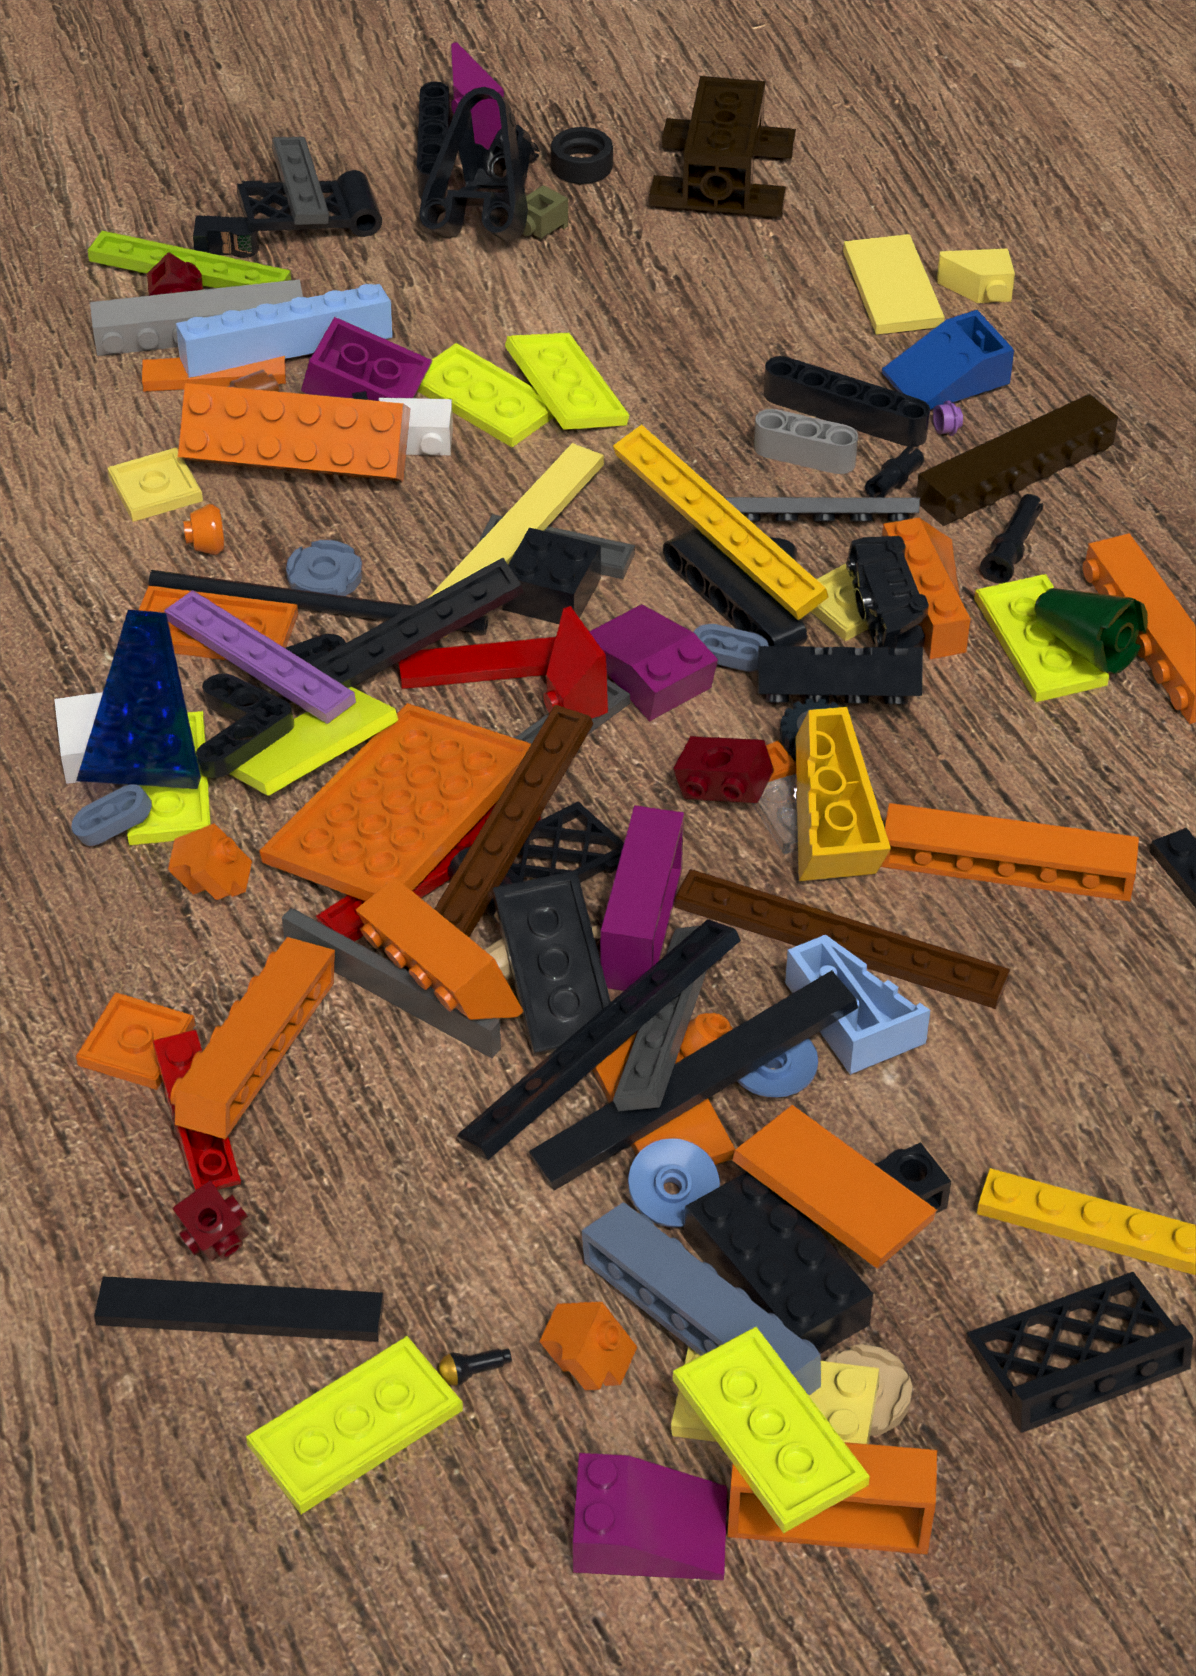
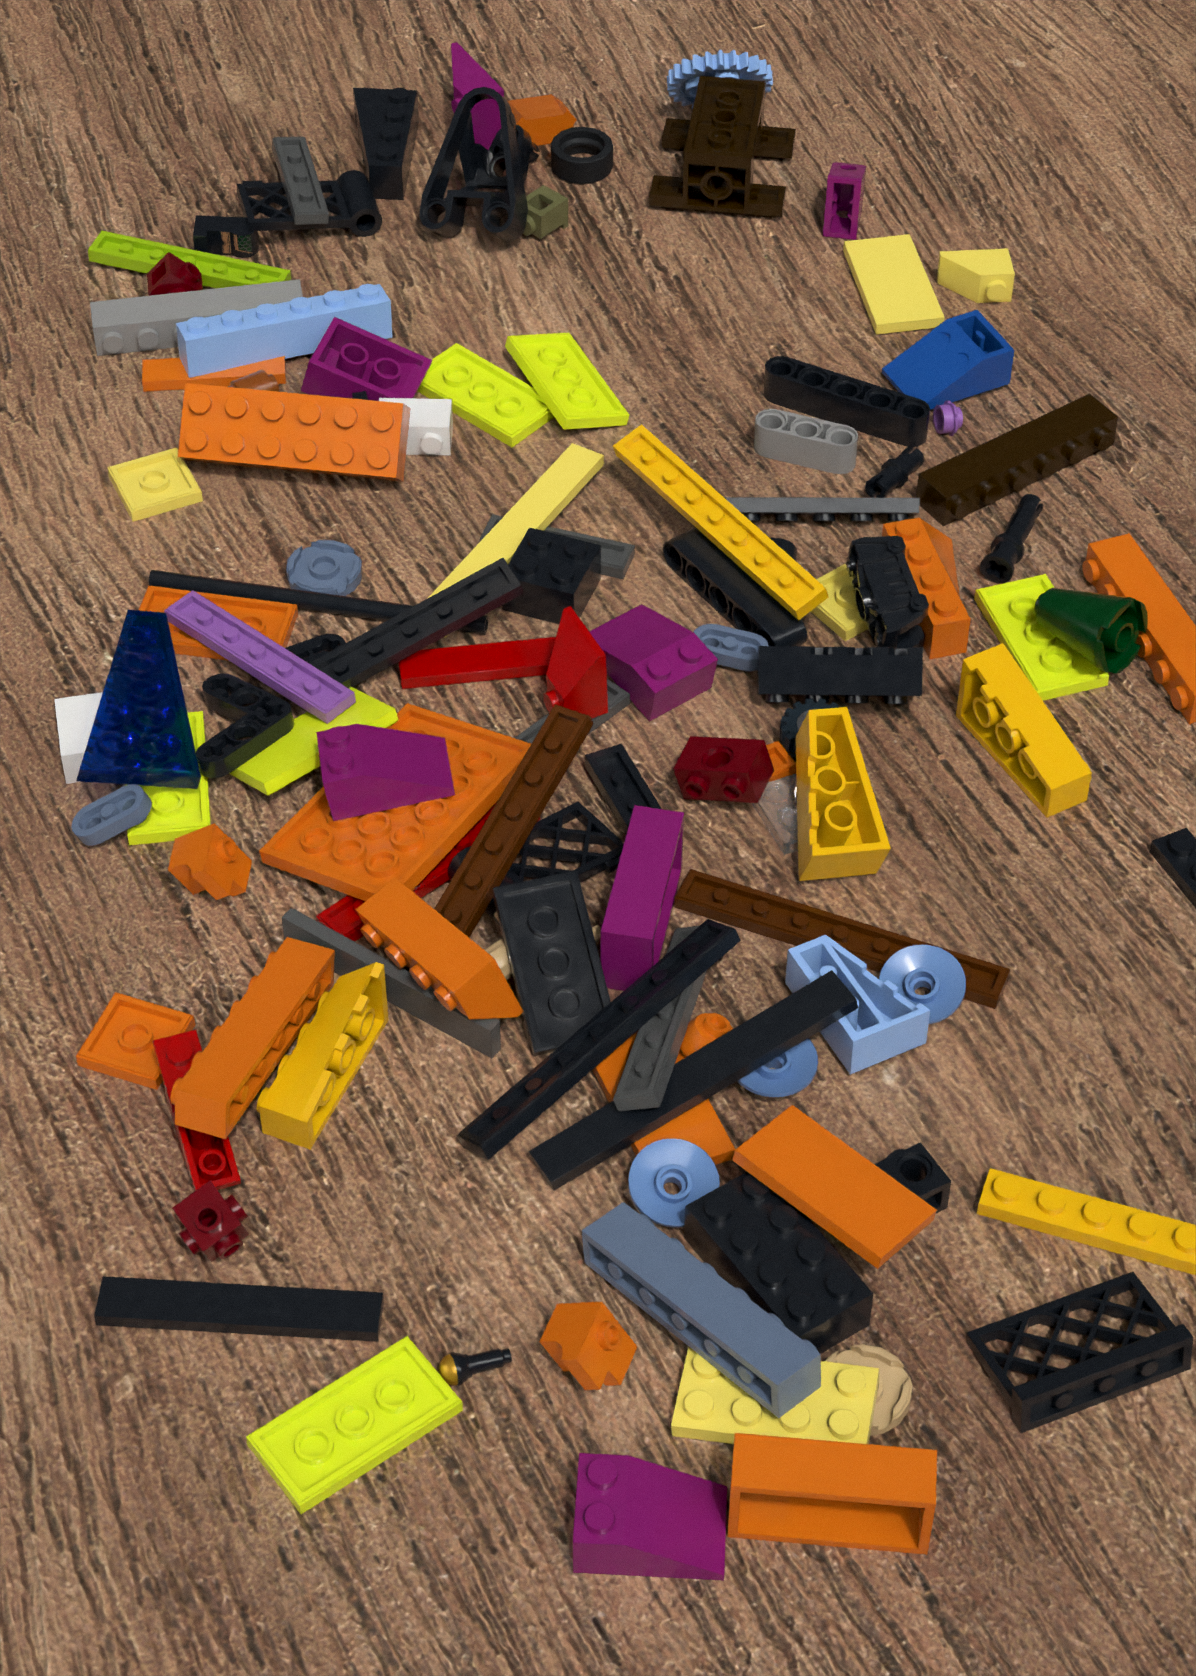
orange cone [183,504,224,555] -> none
black beam [417,81,450,199] -> none
neon yellow tile [672,1327,870,1533] -> none
orange brick [881,803,1139,902] -> none
none -> yellow wedge [256,962,389,1150]
none -> magenta slope [316,724,455,821]
none -> black wedge [353,88,419,200]
none -> orange slope [508,94,577,146]
none -> black plate [585,743,662,835]
none -> light blue gear [667,50,773,109]
none -> magenta torso [823,162,866,240]
none -> medium blue dish [879,944,966,1024]
none -> yellow wedge [956,643,1092,818]

